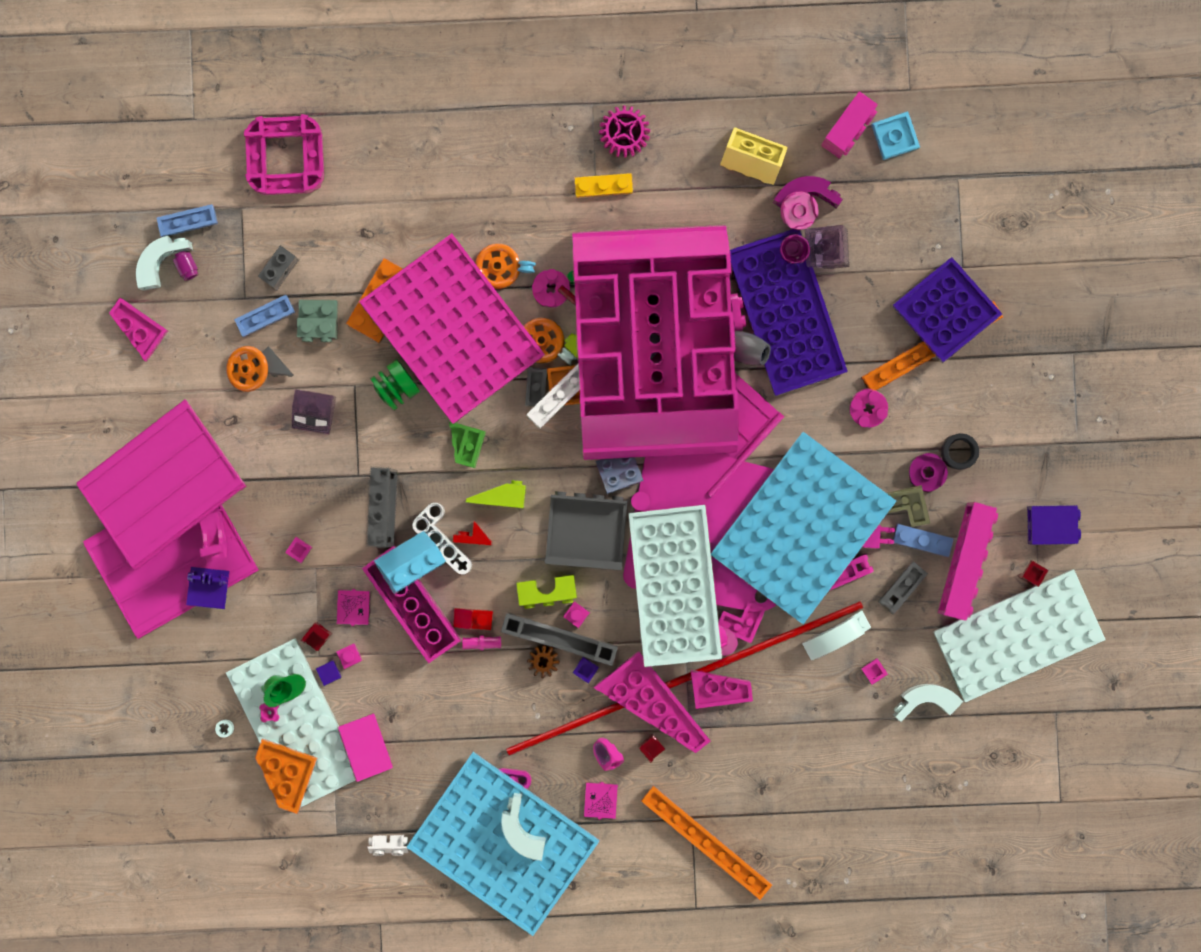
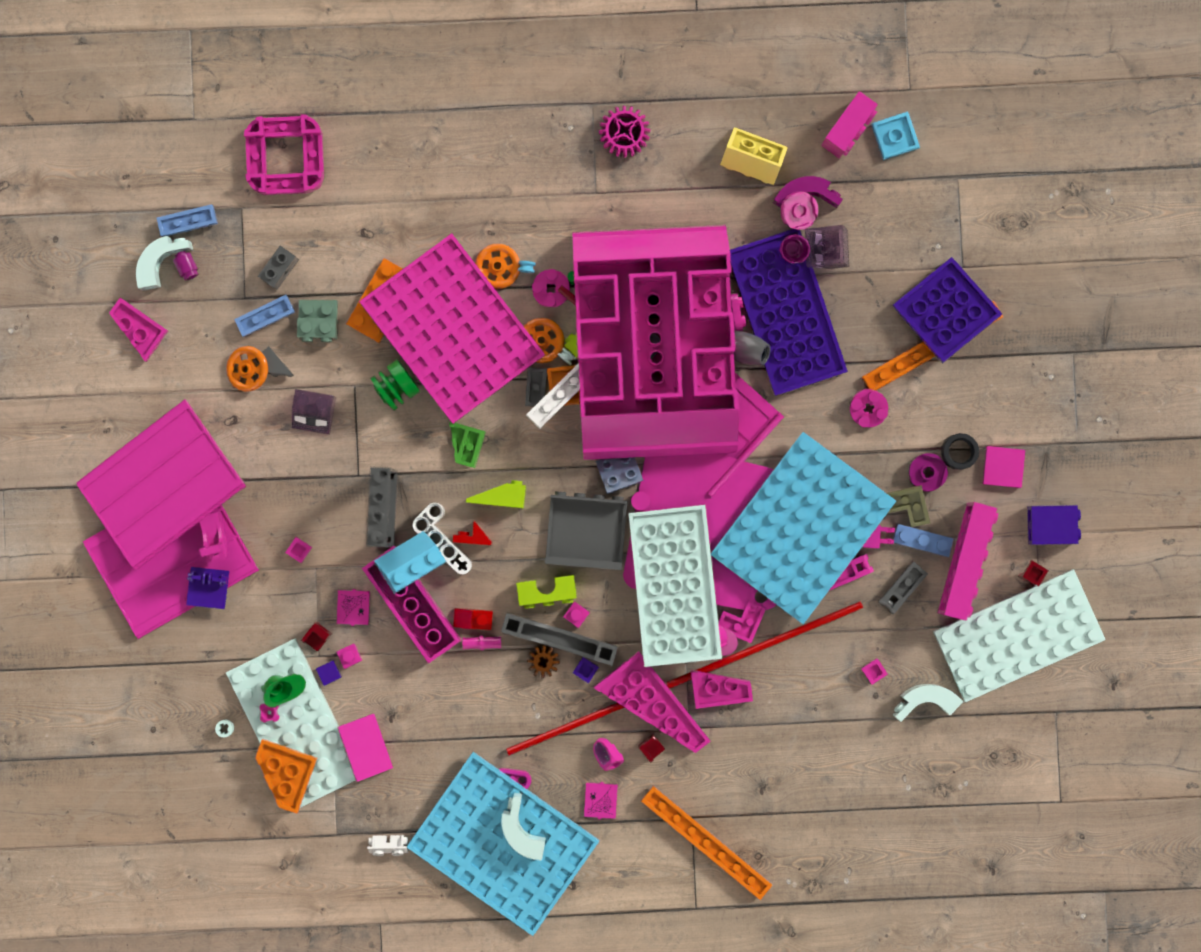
yellow plate [575,173,633,198] -> none
light aqua arch [802,611,871,661] -> none
none -> dark pink tile [982,446,1025,488]

